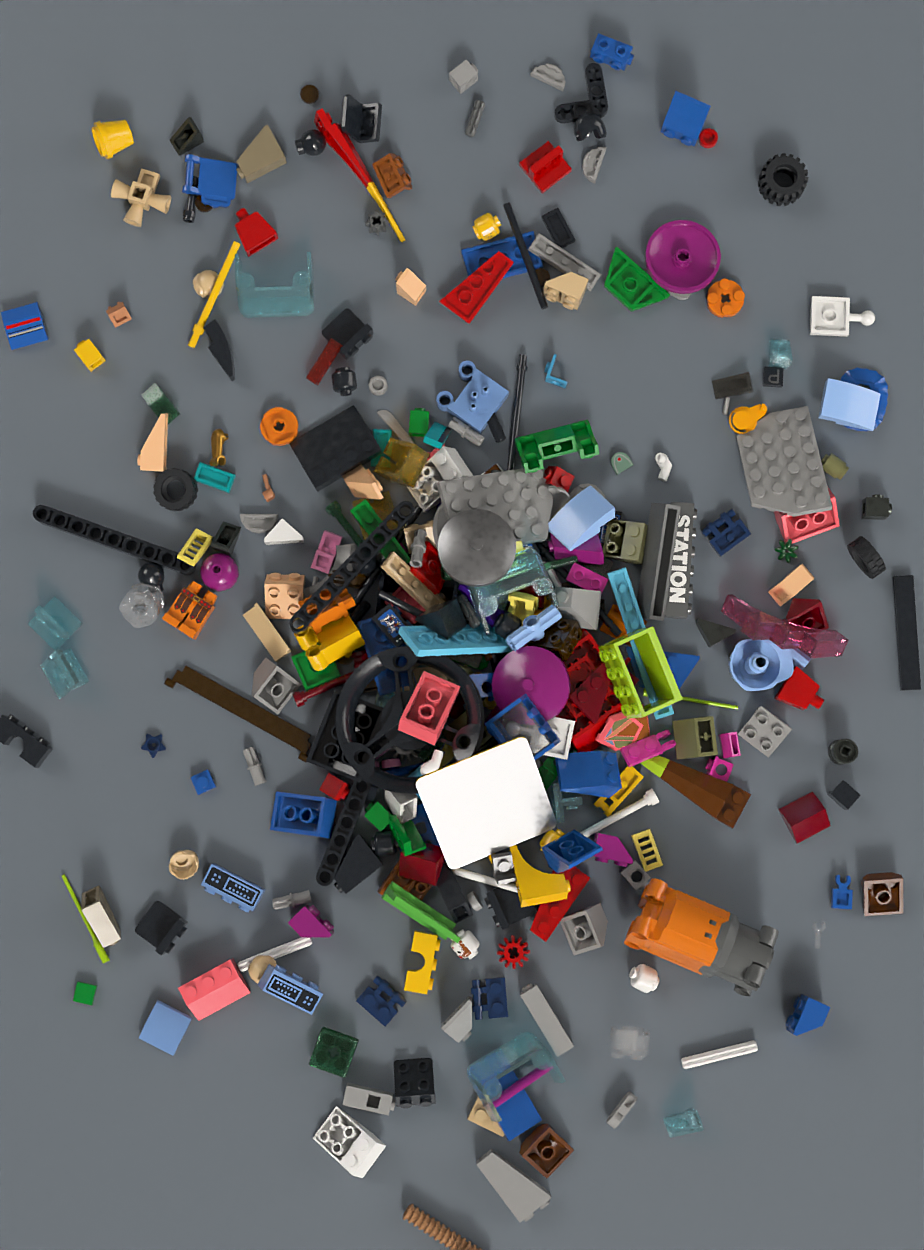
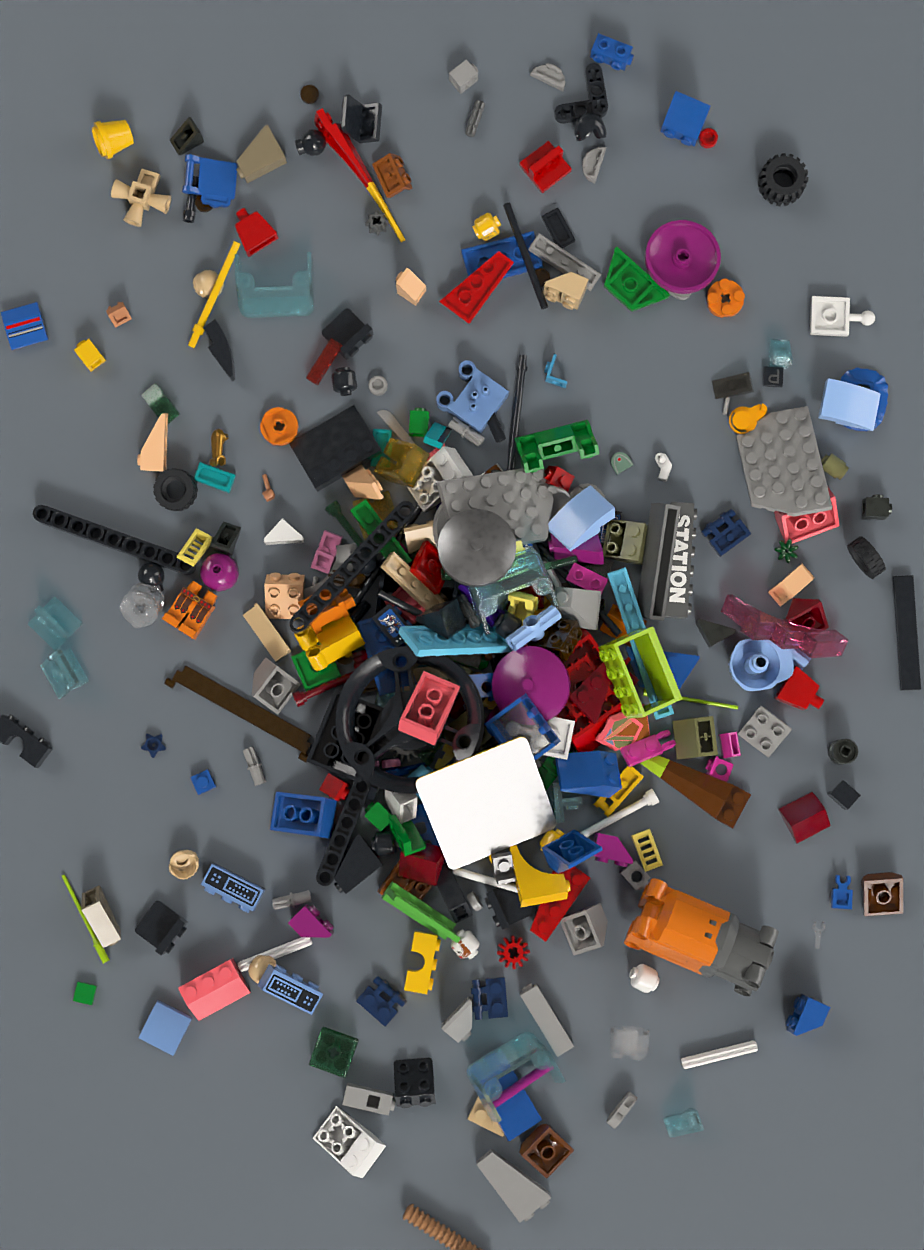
light grey tile [240,514,278,534] -> none
light grey pin [410,529,427,568] -> none
white arm [420,750,443,776] -> none

